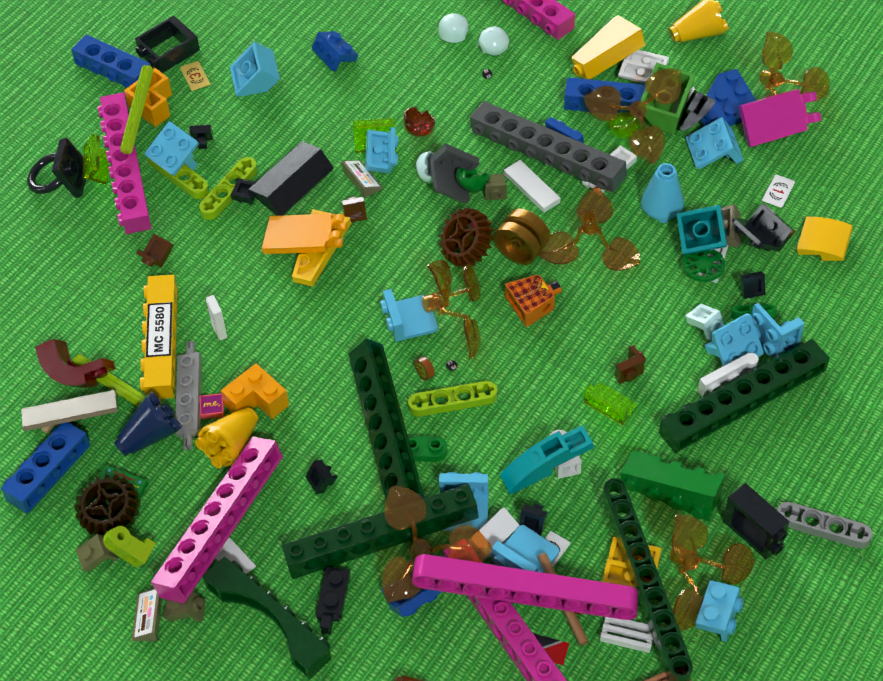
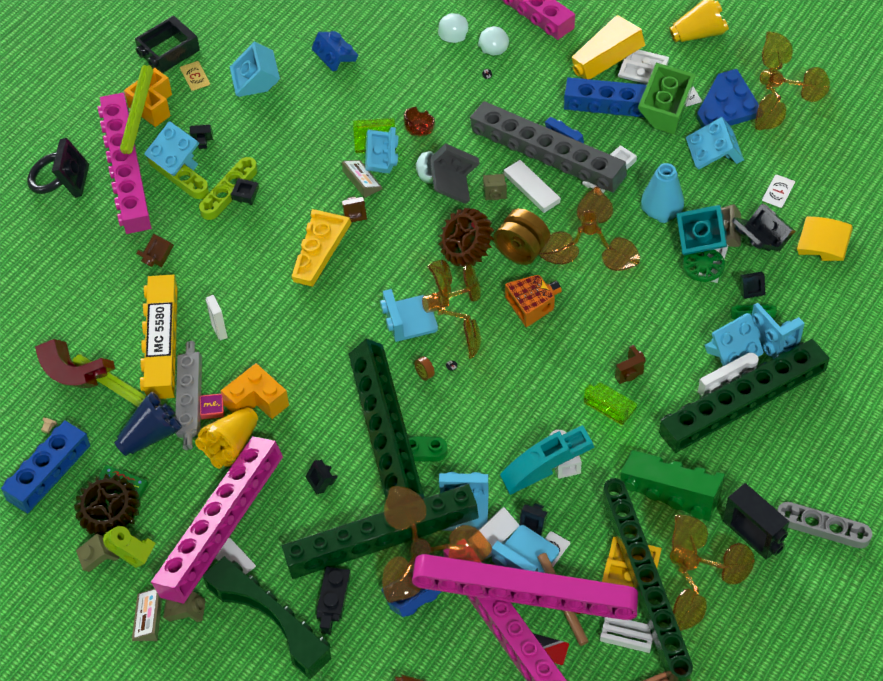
slope [21,390,118,431] -> none
blue brick [71,34,151,88] -> none
clear neon green panel [83,134,108,185] -> none
black slope [248,141,334,216] -> none
light orange tile [262,213,347,254] -> none
lime beam [408,381,497,417] -> none
green hair [455,167,491,193] -> none
clear orange plant [584,69,681,164] -> none
clear neon green hair [608,111,640,139] -> none
black brick [679,90,716,131] -> none
light aqua bracket [685,304,724,340] -> none
medium azure bracket [695,580,744,642] -> none
dark pink tile [739,89,822,147] -> none

